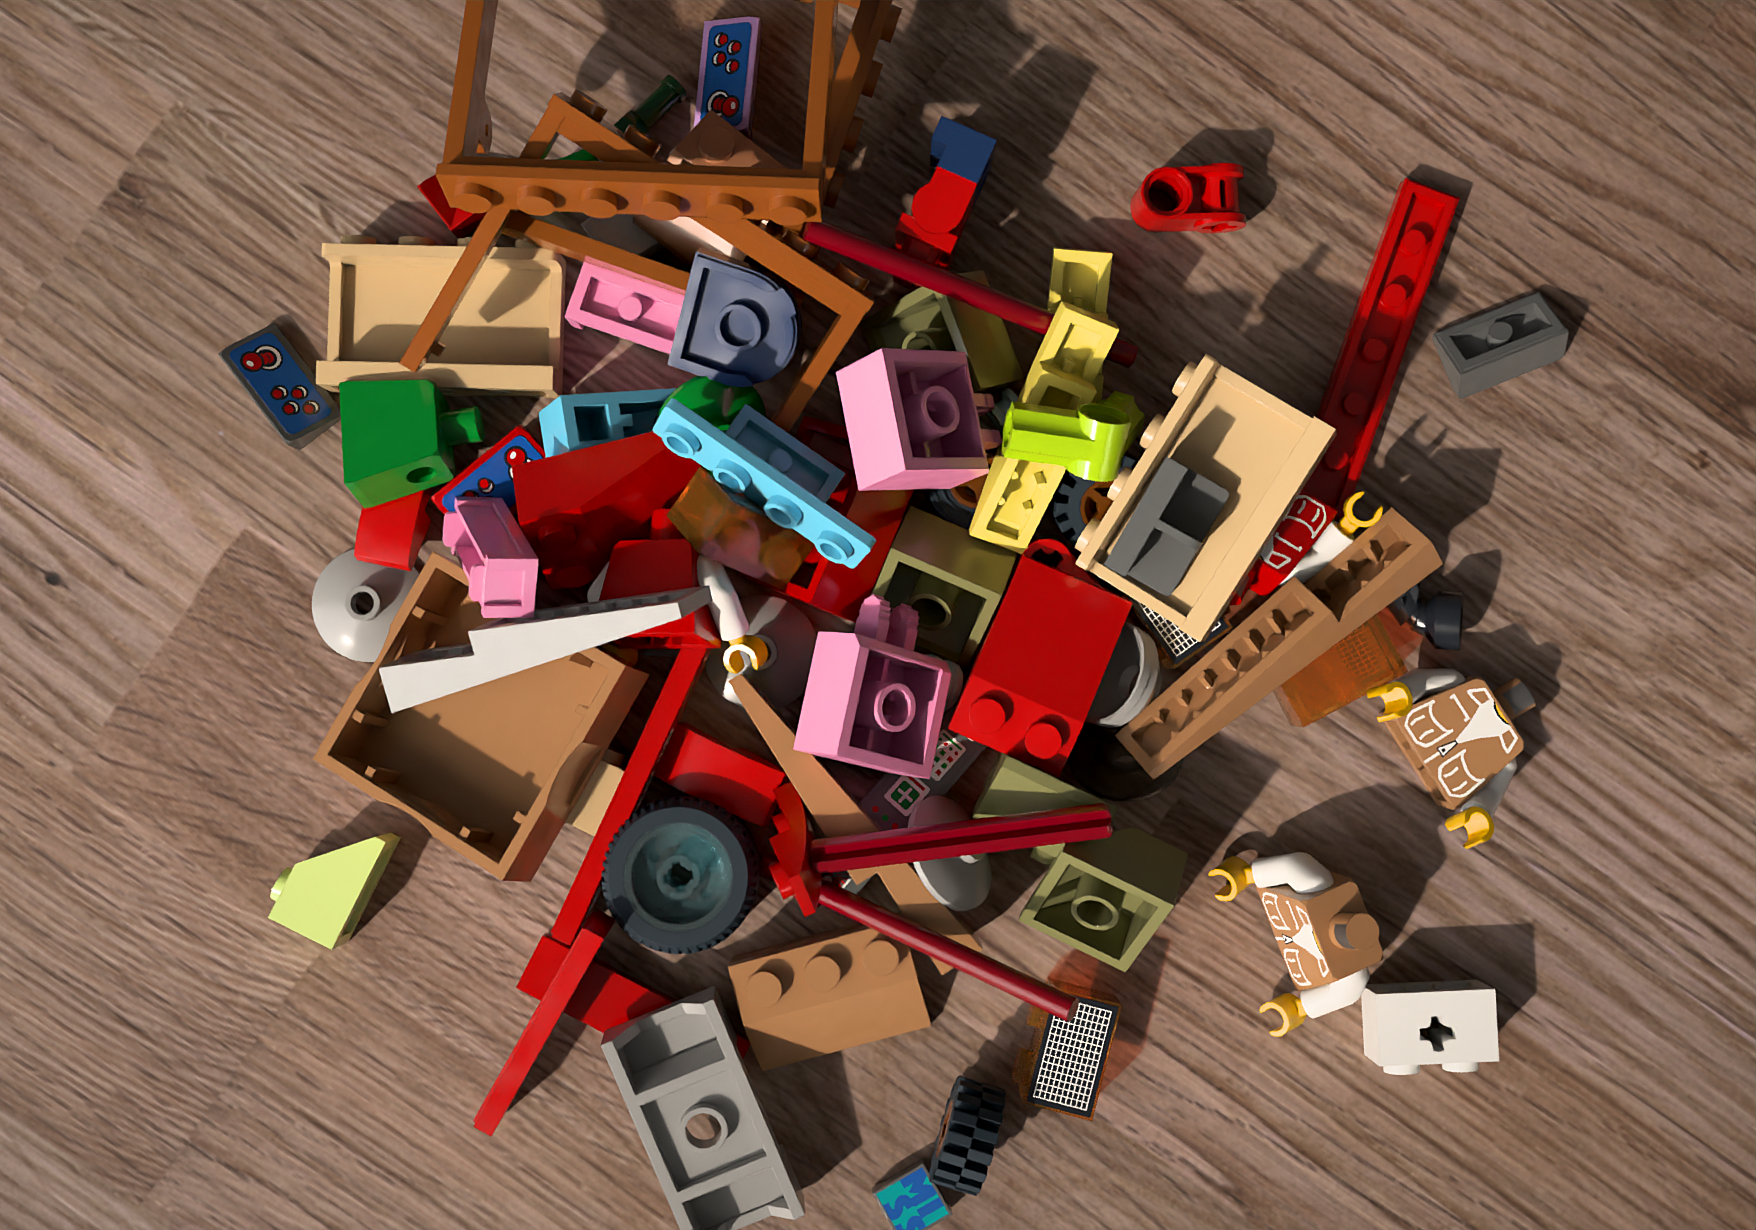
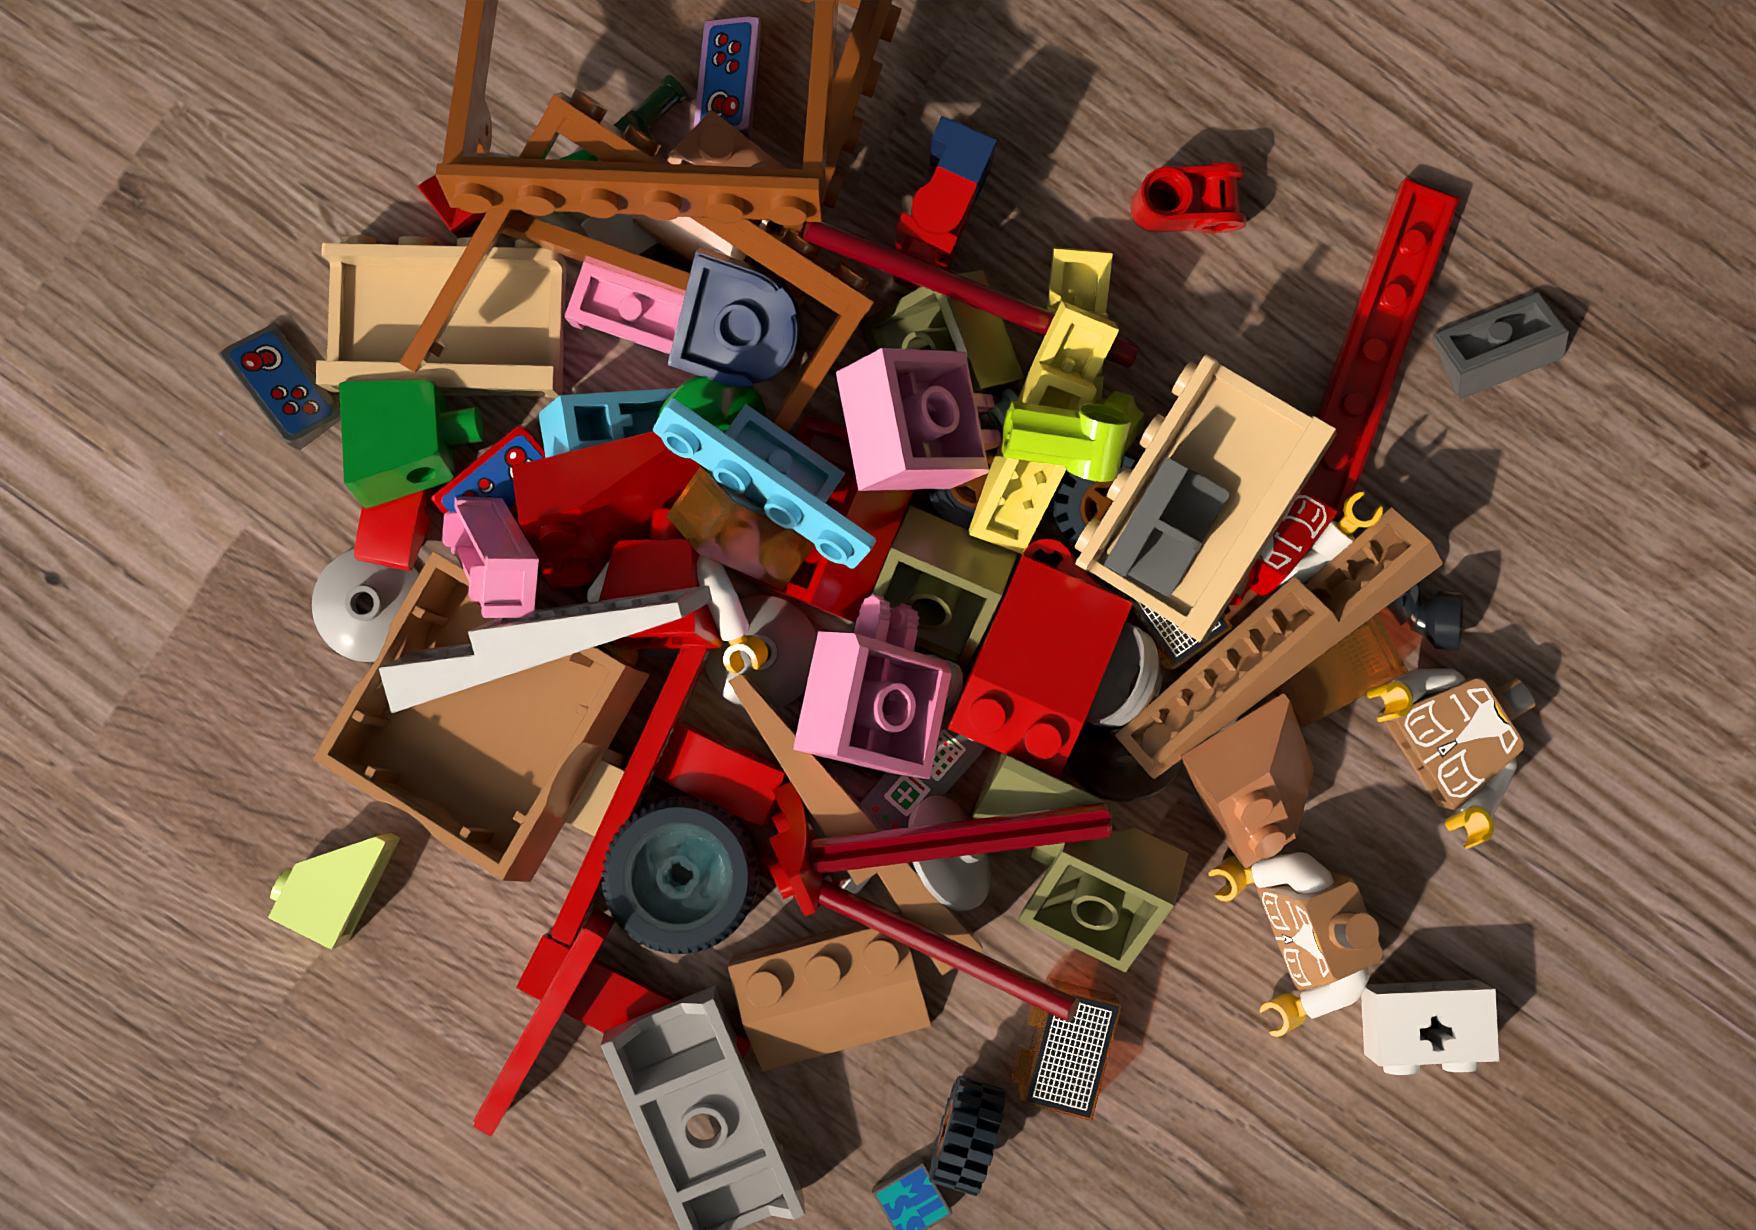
none -> nougat slope [1181,693,1315,869]

